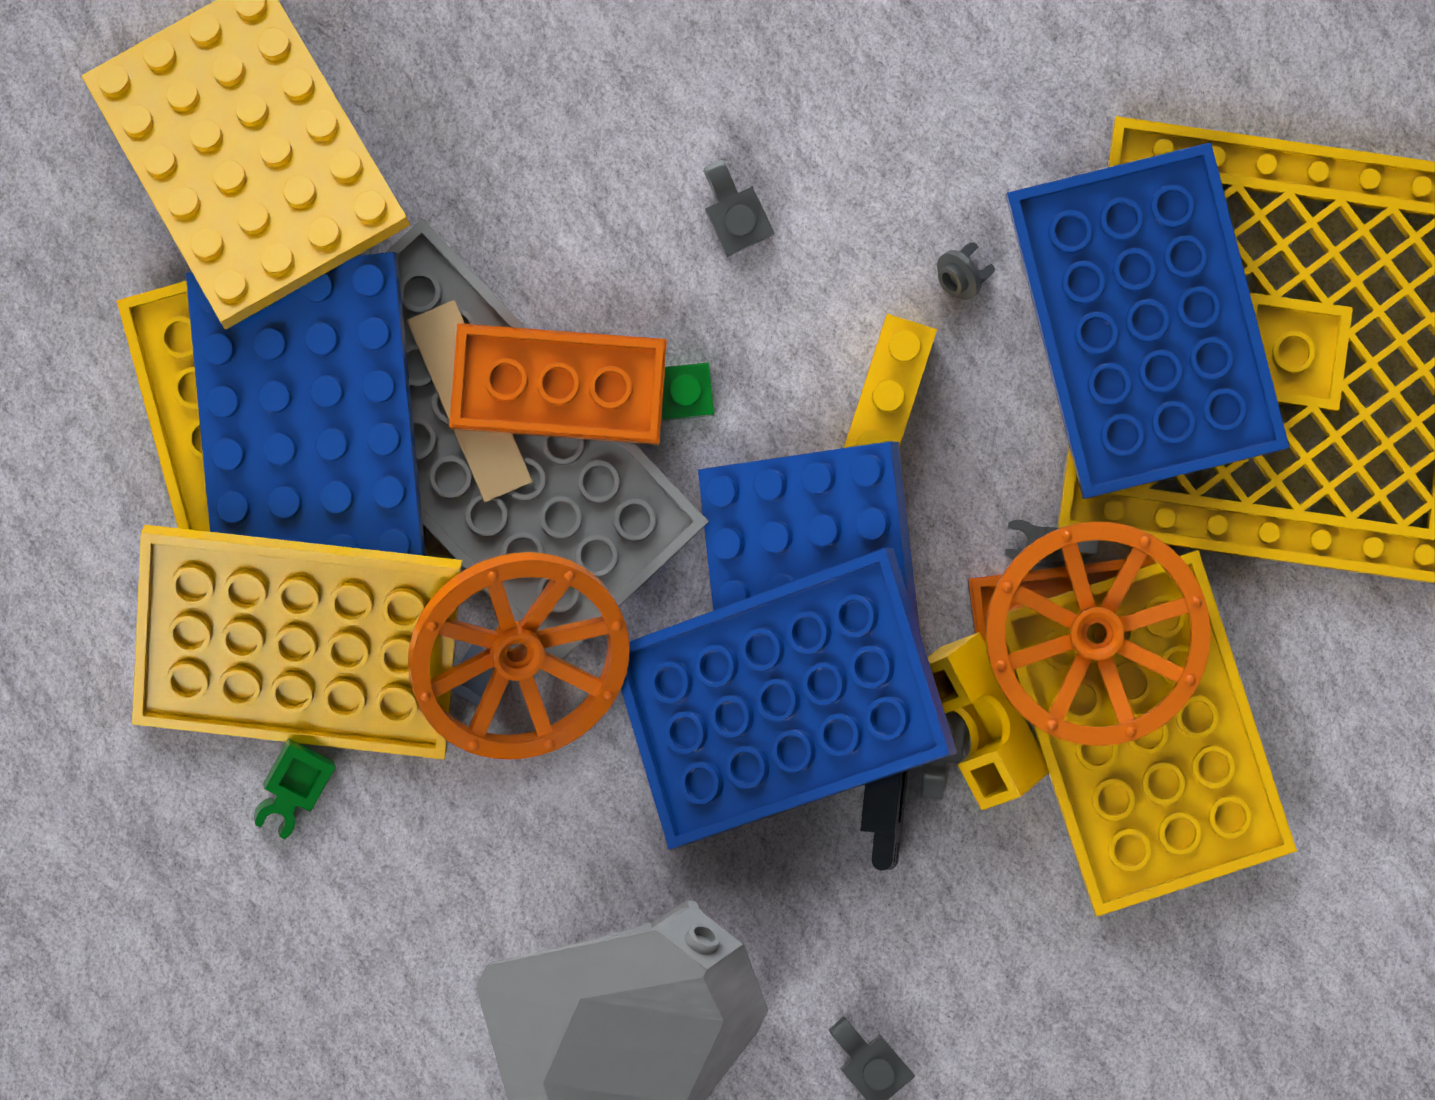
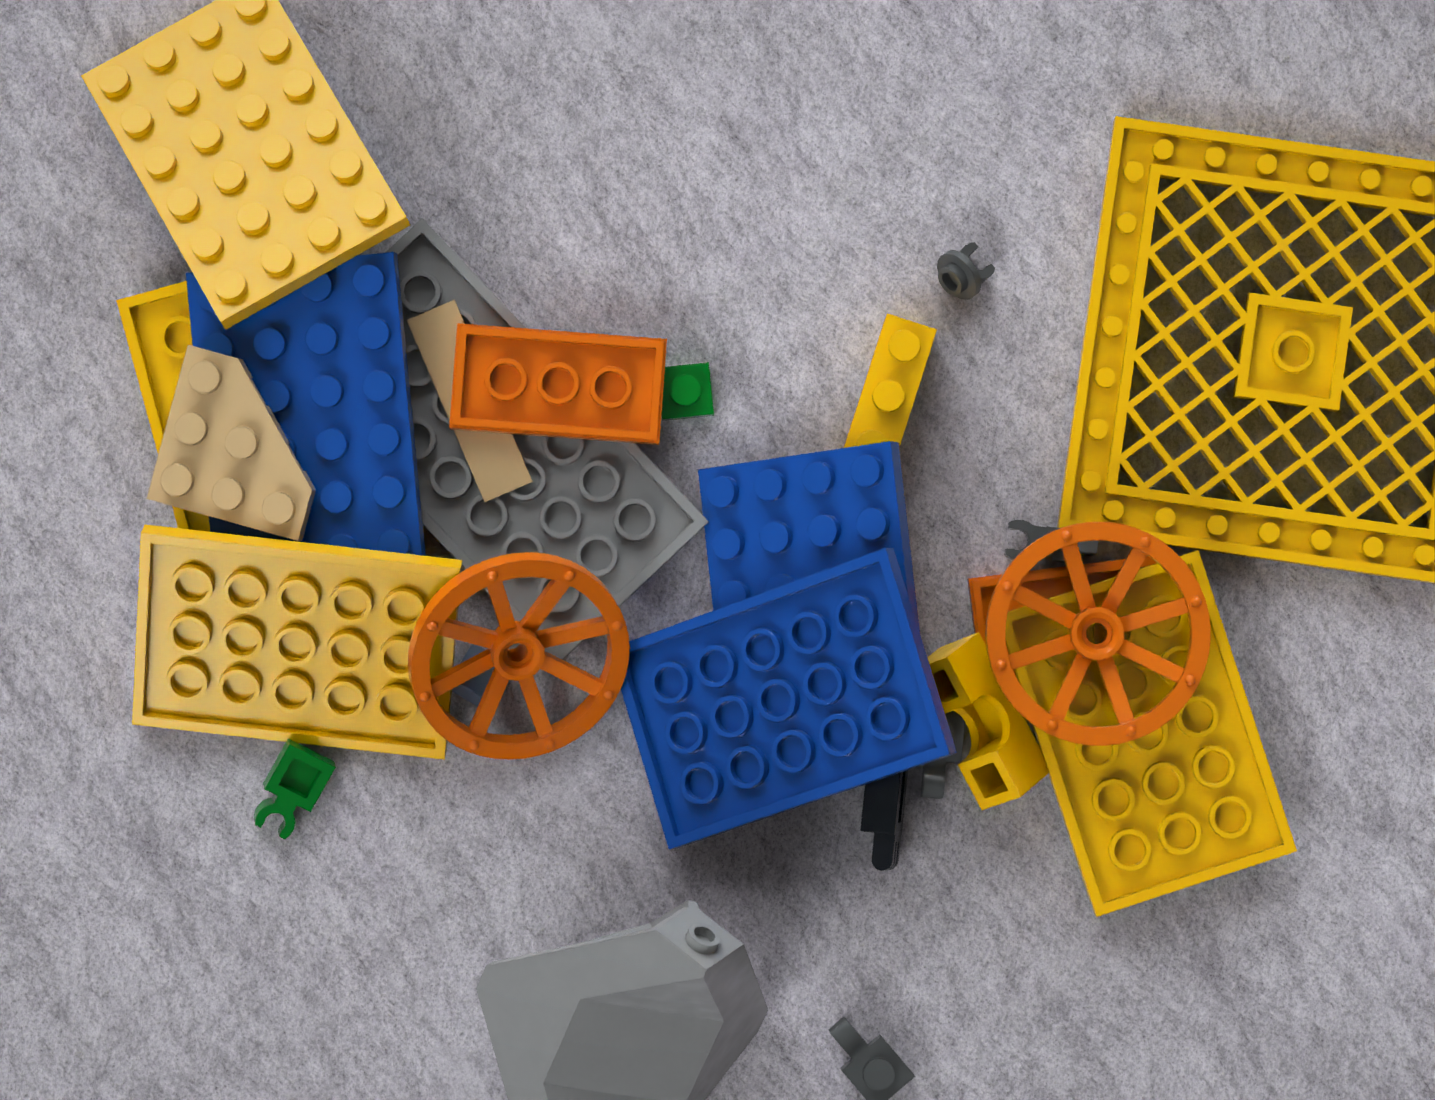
dark grey plate [703,159,775,257] -> none
blue plate [1006,142,1289,500] -> none
none -> tan plate [146,345,316,541]

